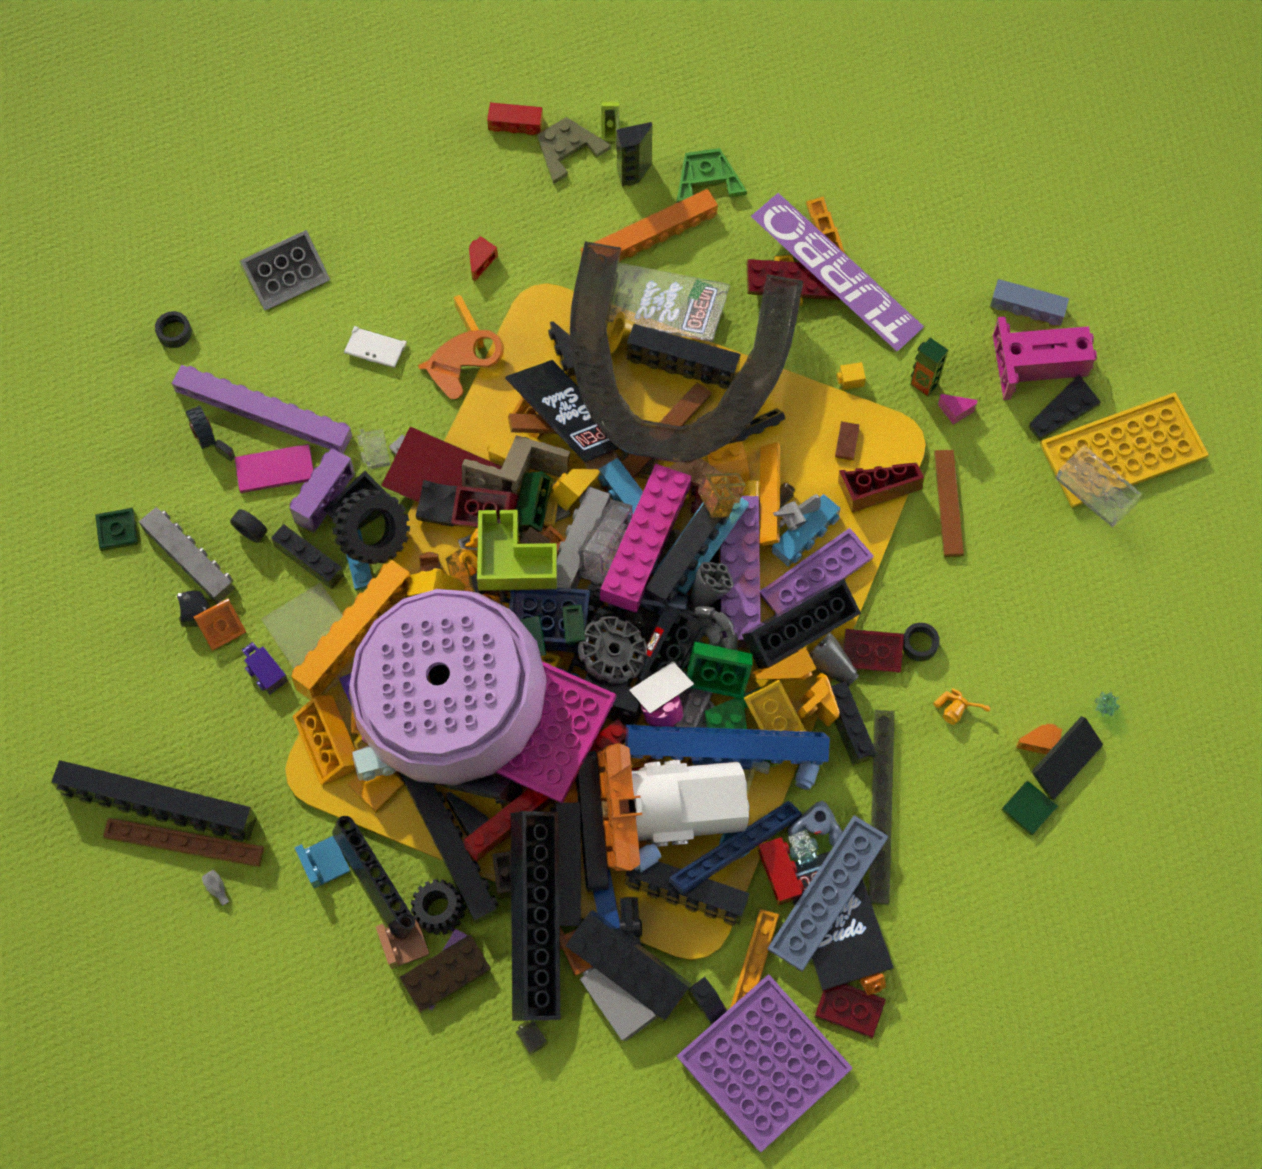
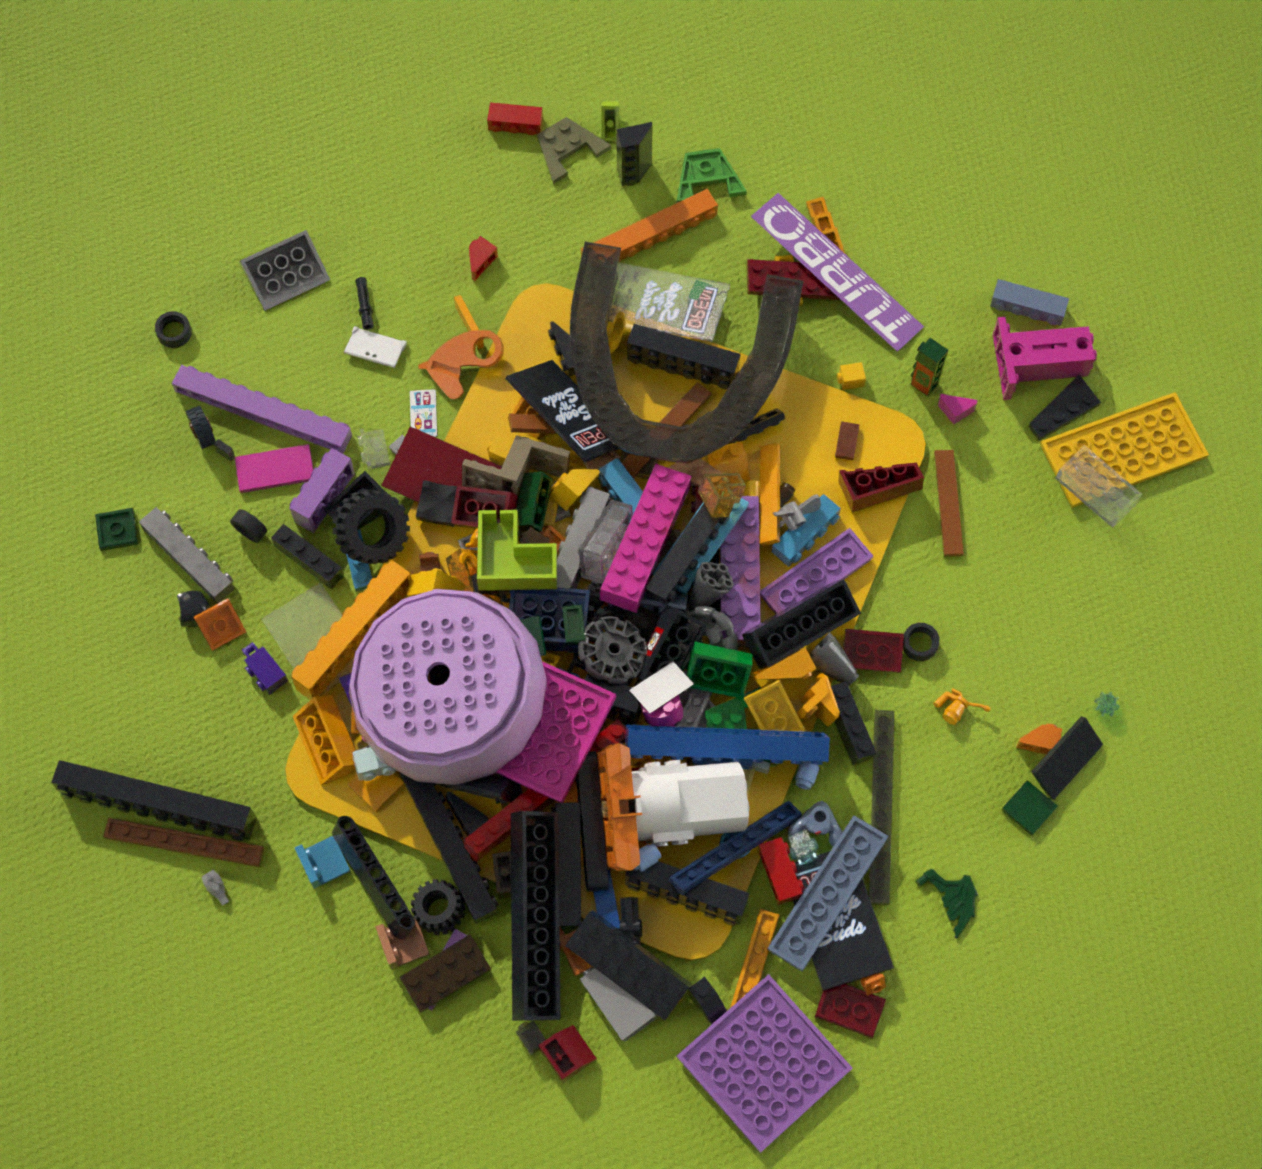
none -> black pin [355,277,374,330]
none -> sticker [410,390,437,436]
none -> dark red slope [539,1025,597,1083]
none -> dark green animal [916,869,978,939]

